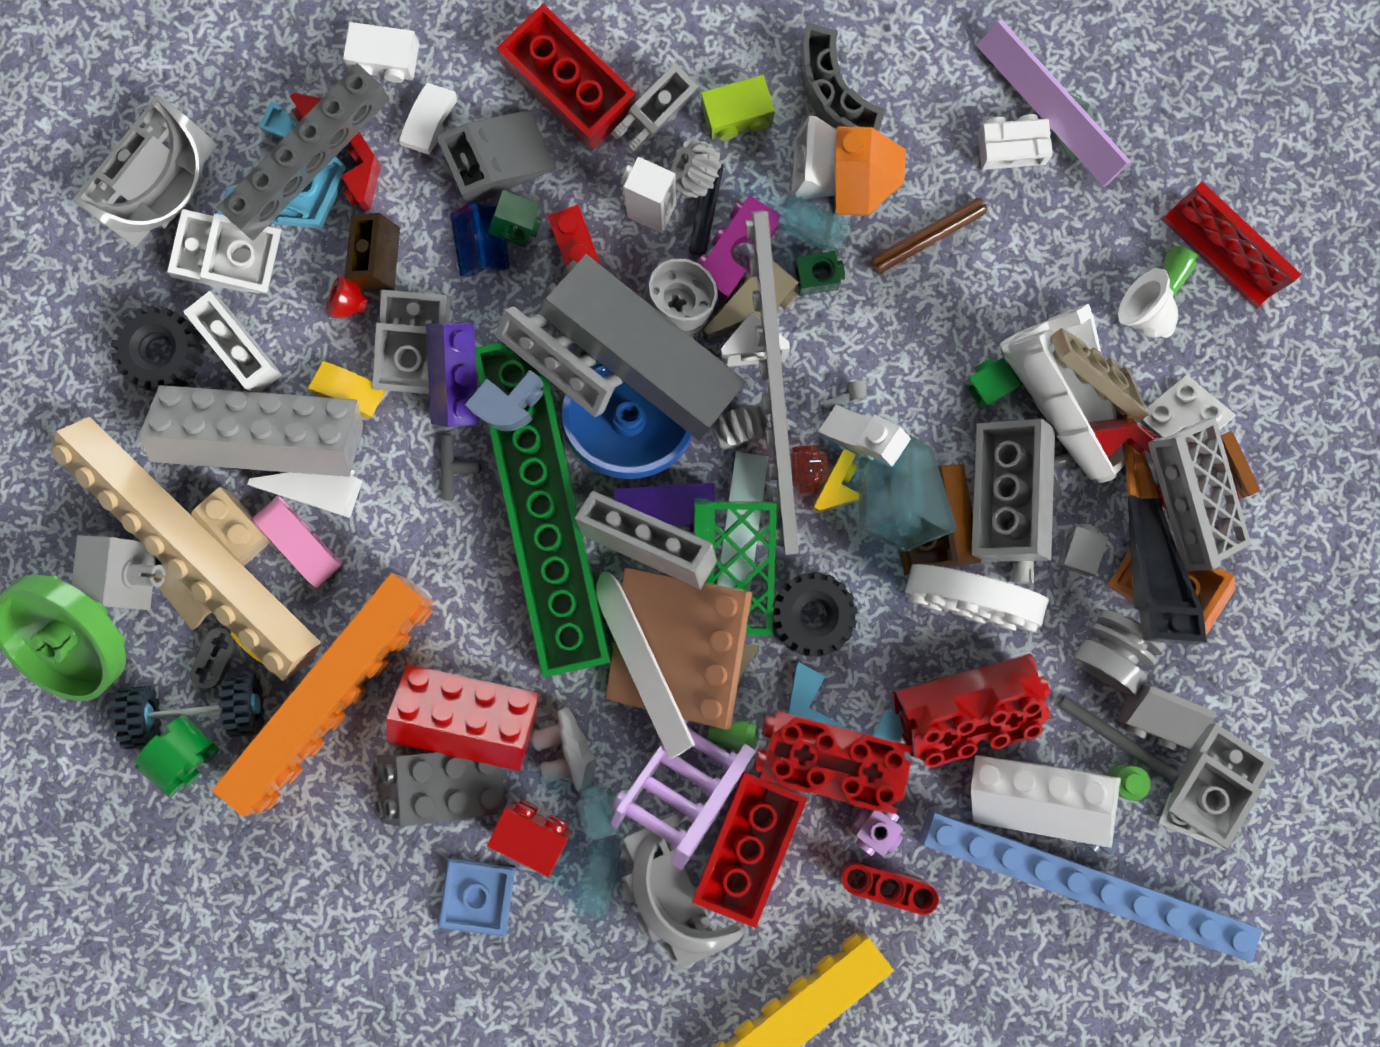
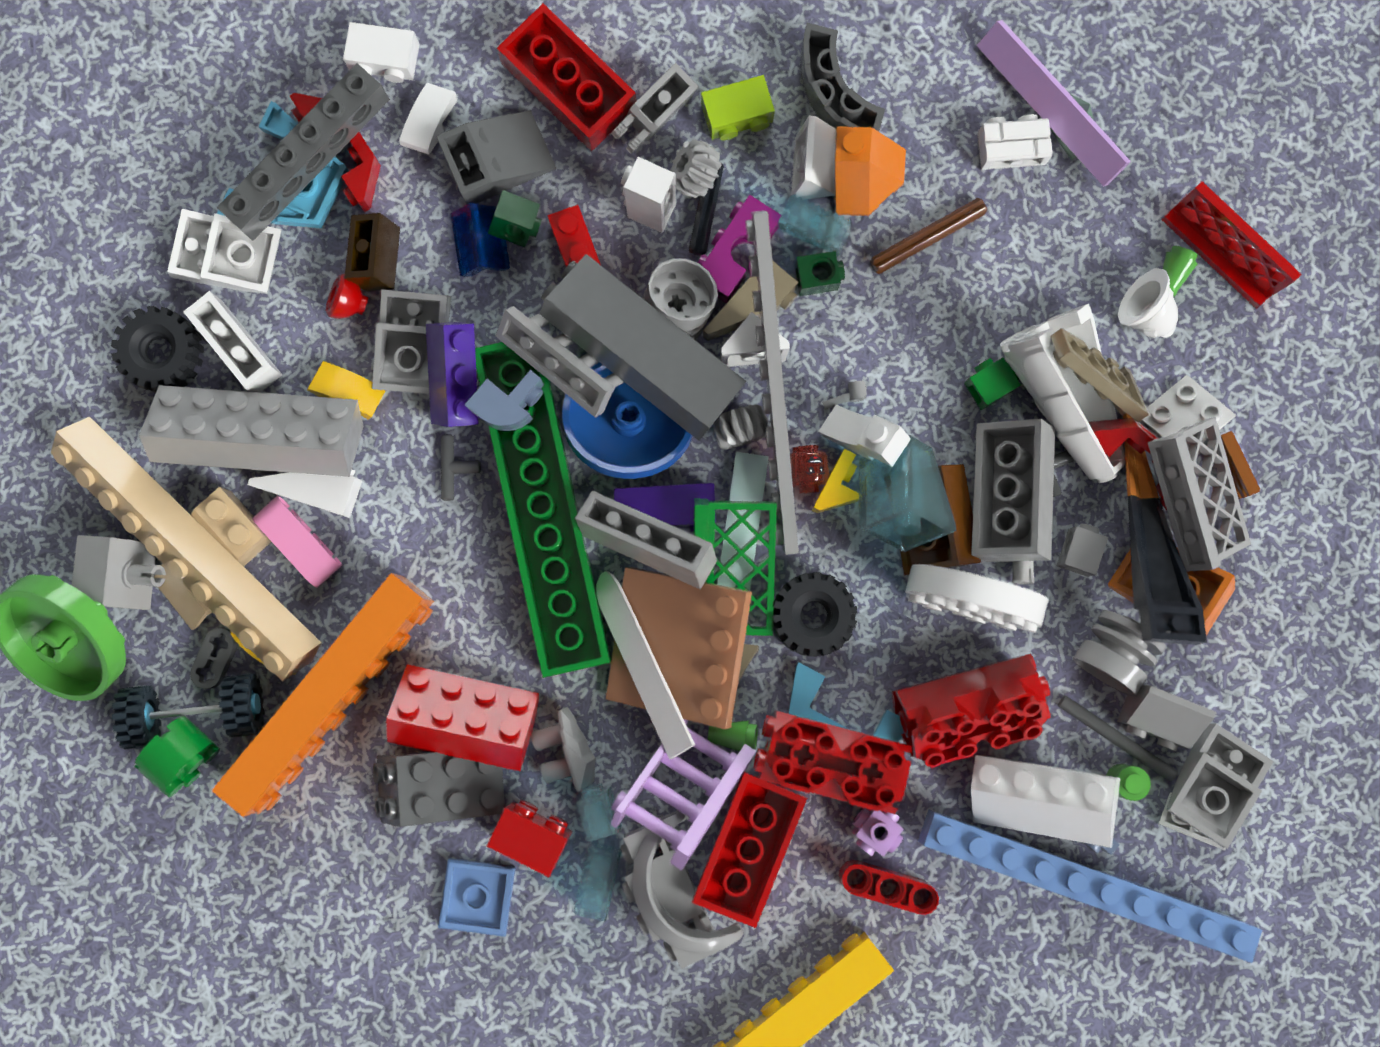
light grey piece [72,94,218,247] -> none

